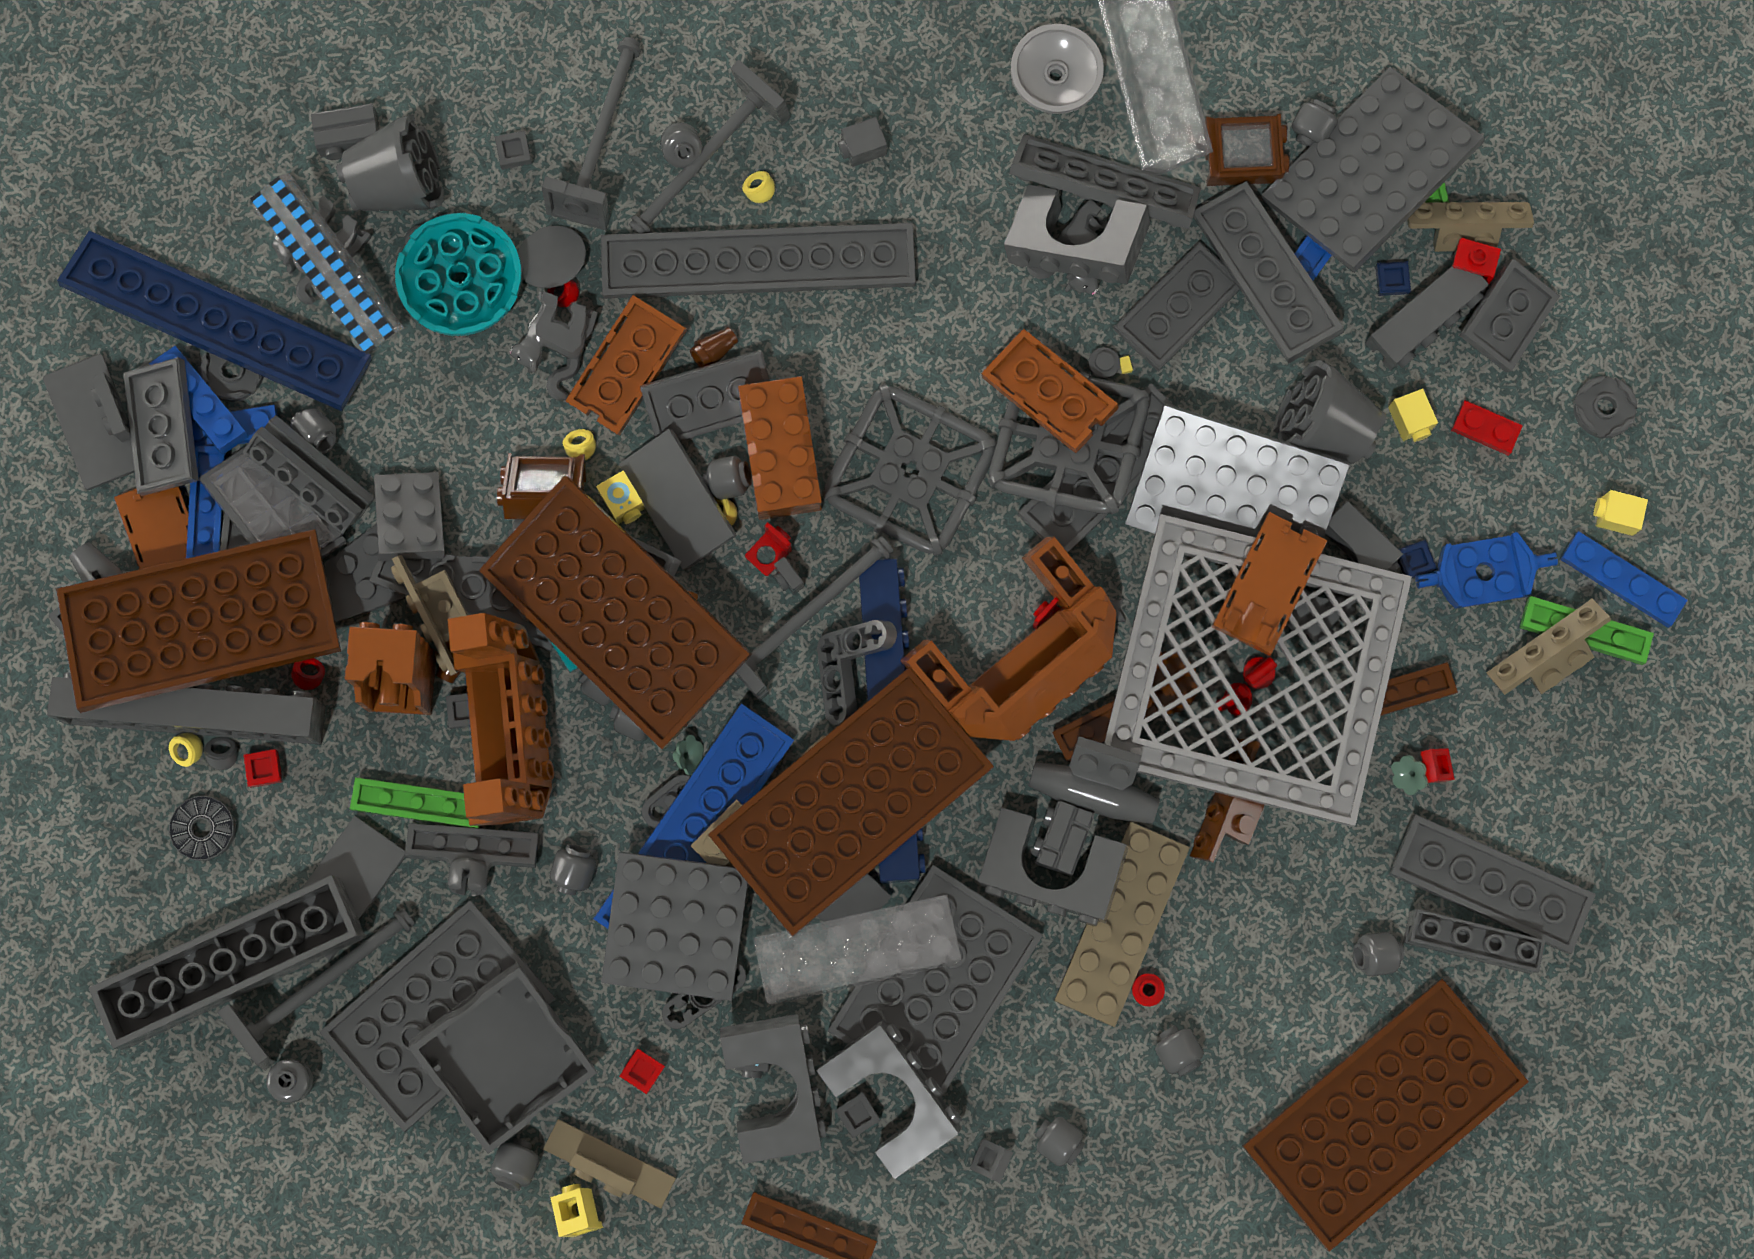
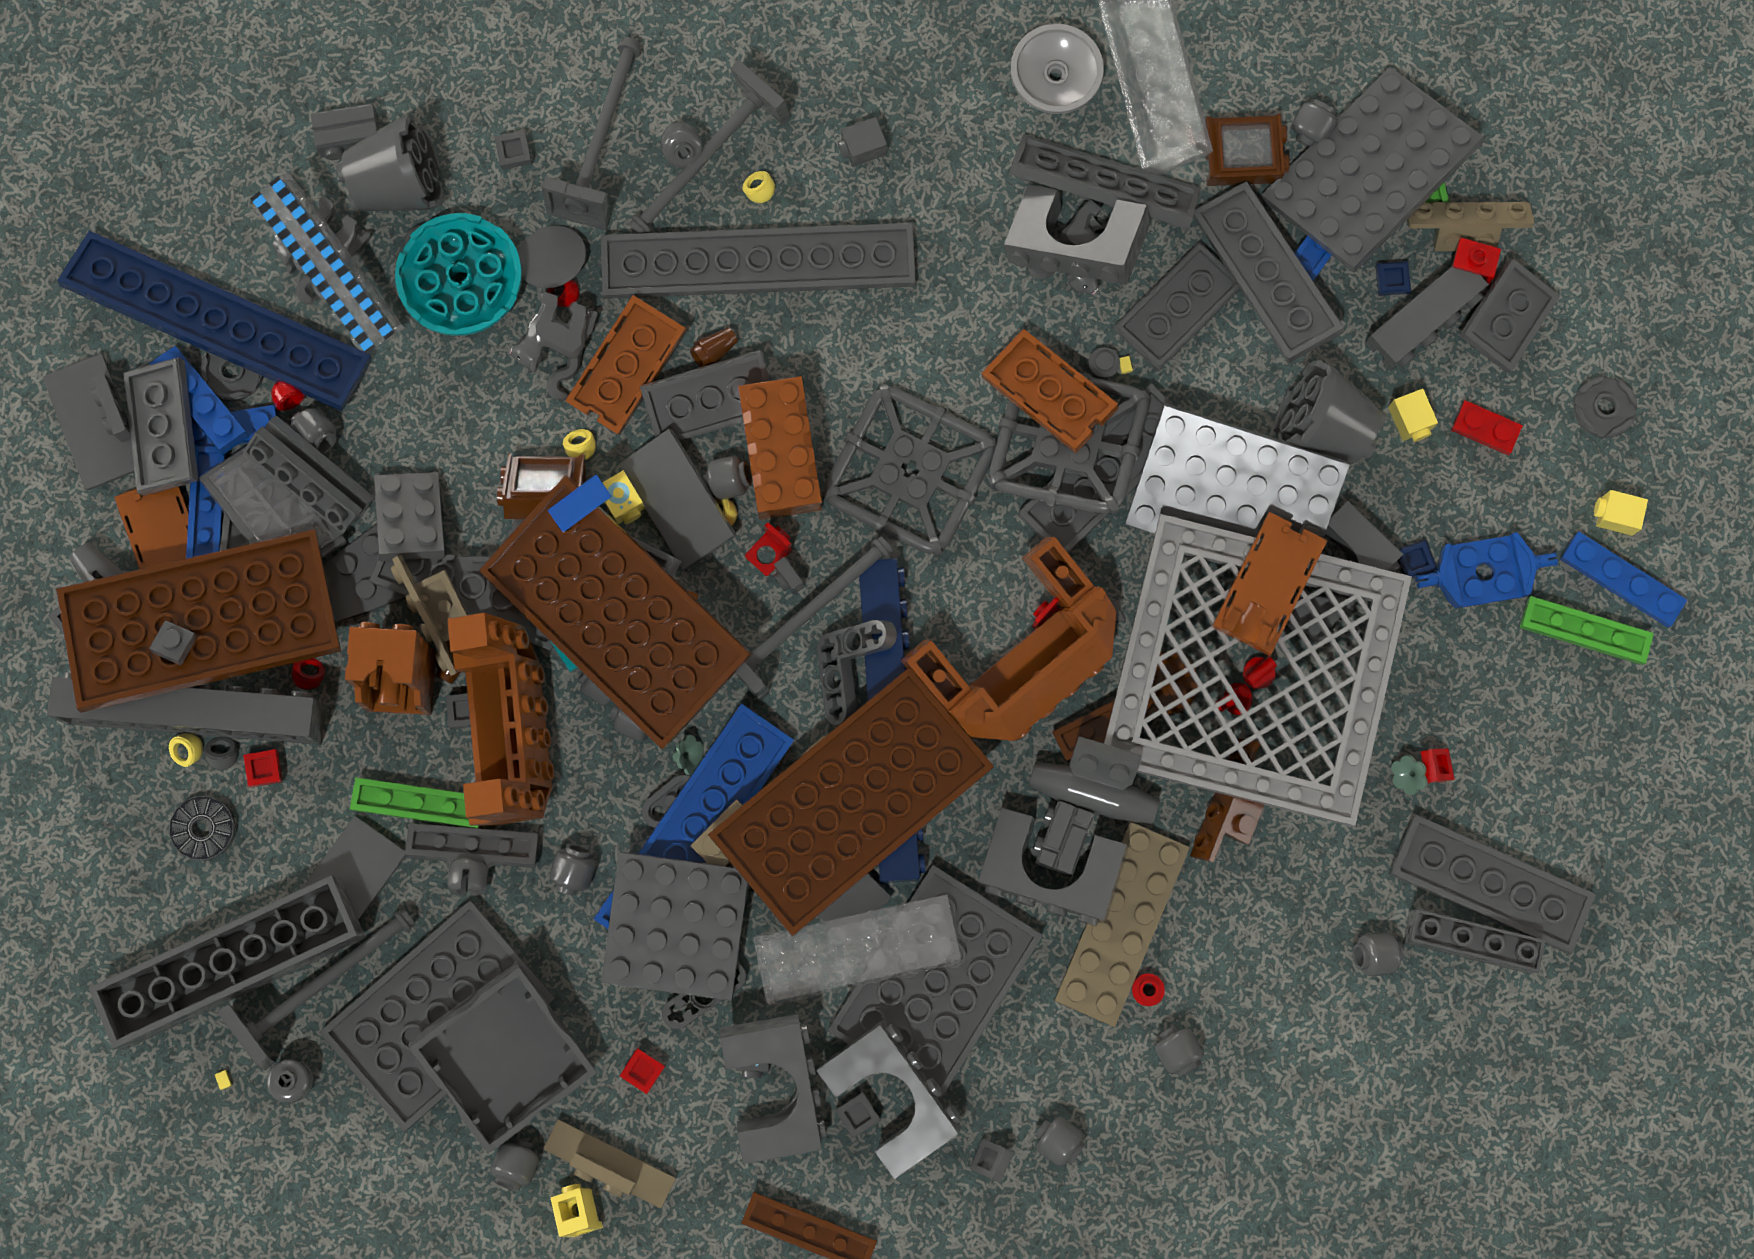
reddish brown plate [1242,979,1529,1252] -> none
reddish brown plate [1380,662,1458,716] -> none
dark tan bracket [1486,598,1611,695] -> none
none -> dark grey plate [149,620,197,665]
none -> light yellow piece [215,1070,232,1090]
none -> red piece [271,381,305,411]
none -> blue sticker [548,475,612,532]

